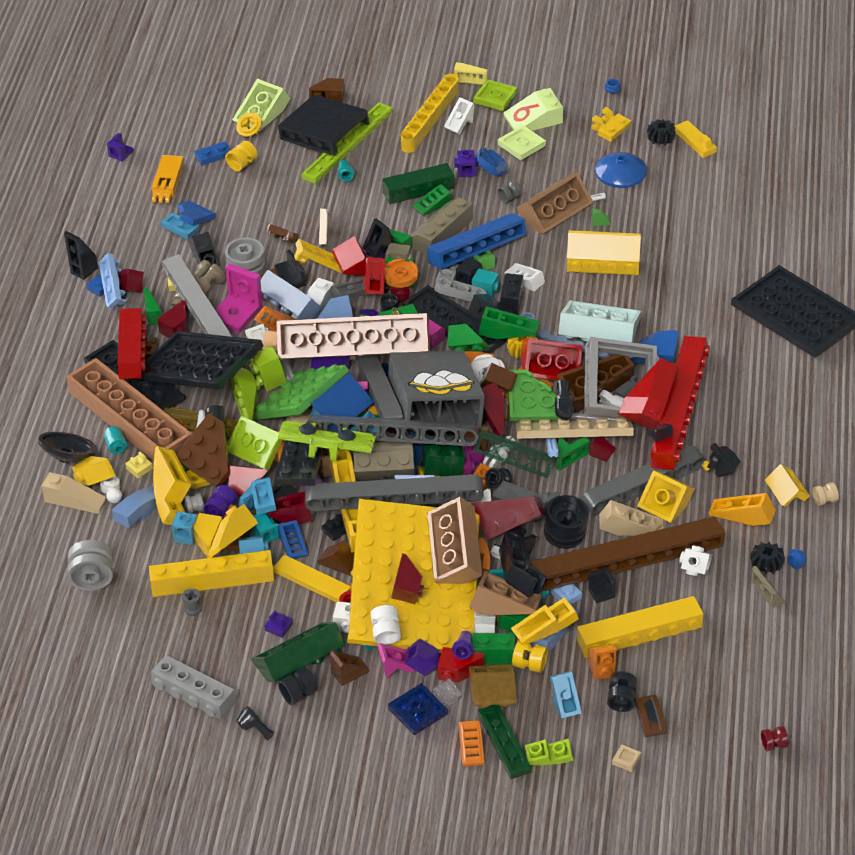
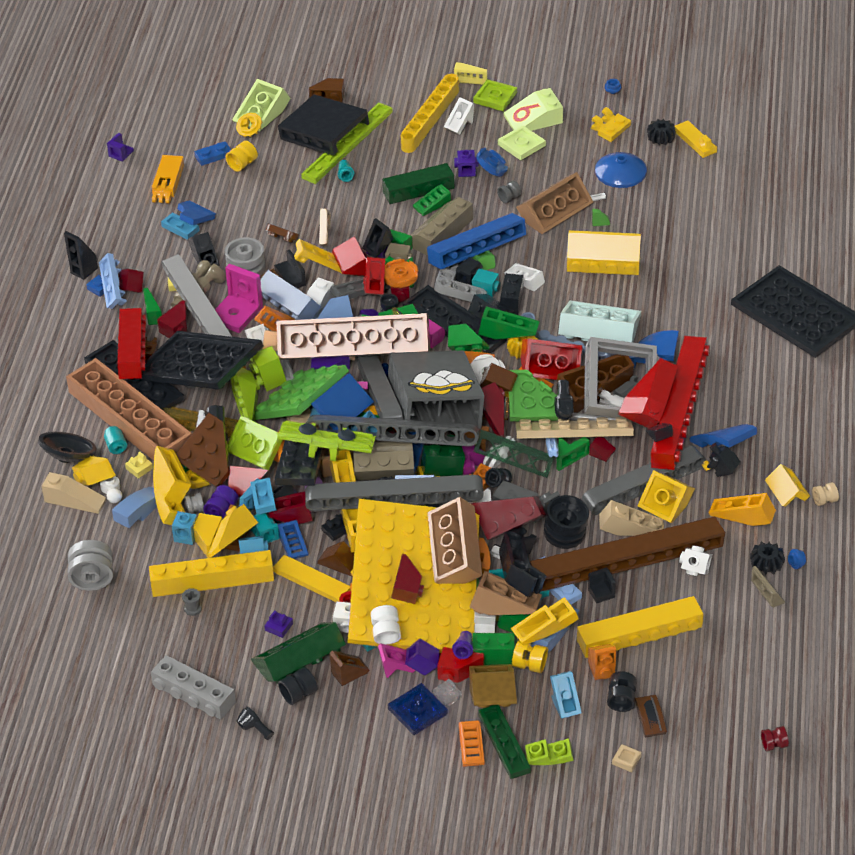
none -> blue slope [690,424,757,448]

